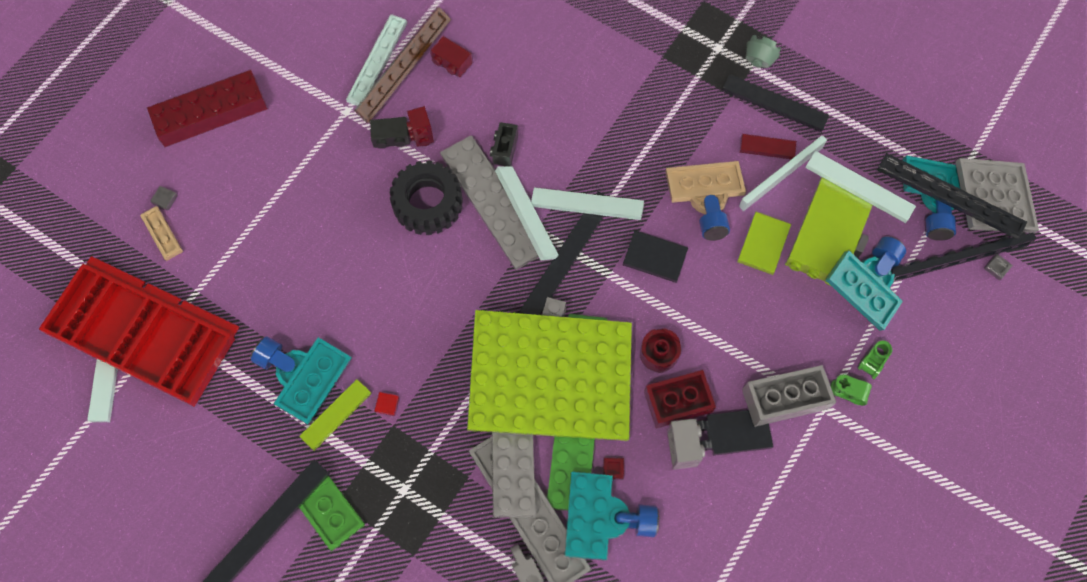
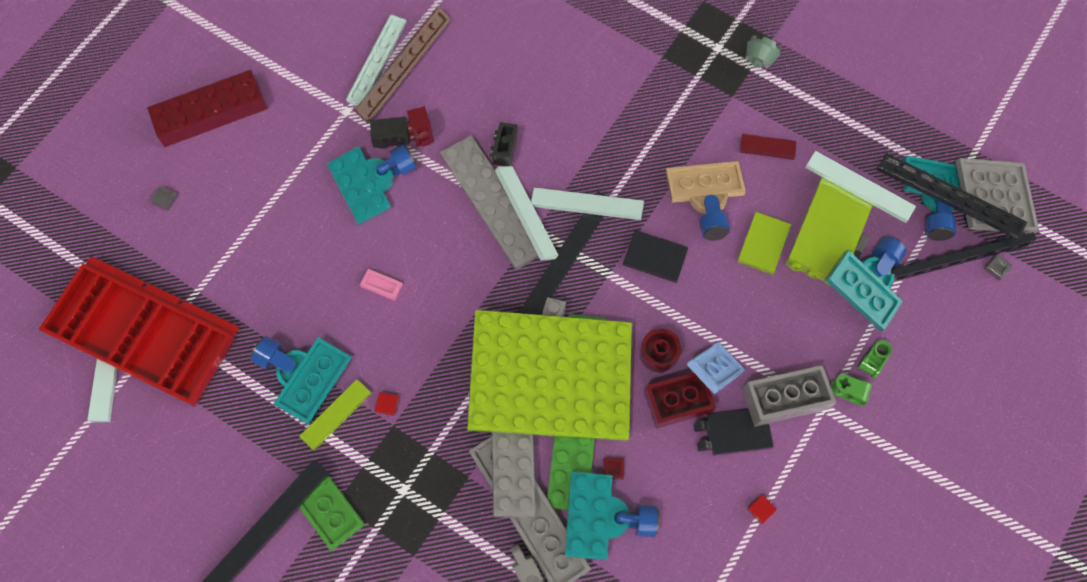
tan tile [140,206,183,261] -> none
black tyre [389,160,463,235] -> none
dark red brick [430,36,473,78] -> none
light grey brick [667,419,705,470] -> none
black tile [722,74,829,133] -> none
light aqua tile [739,136,827,211] -> none
none -> teal plate [326,144,418,225]
none -> bright pink tile [360,269,403,301]
none -> light blue tile [687,342,745,394]
none -> red tile [747,494,777,525]

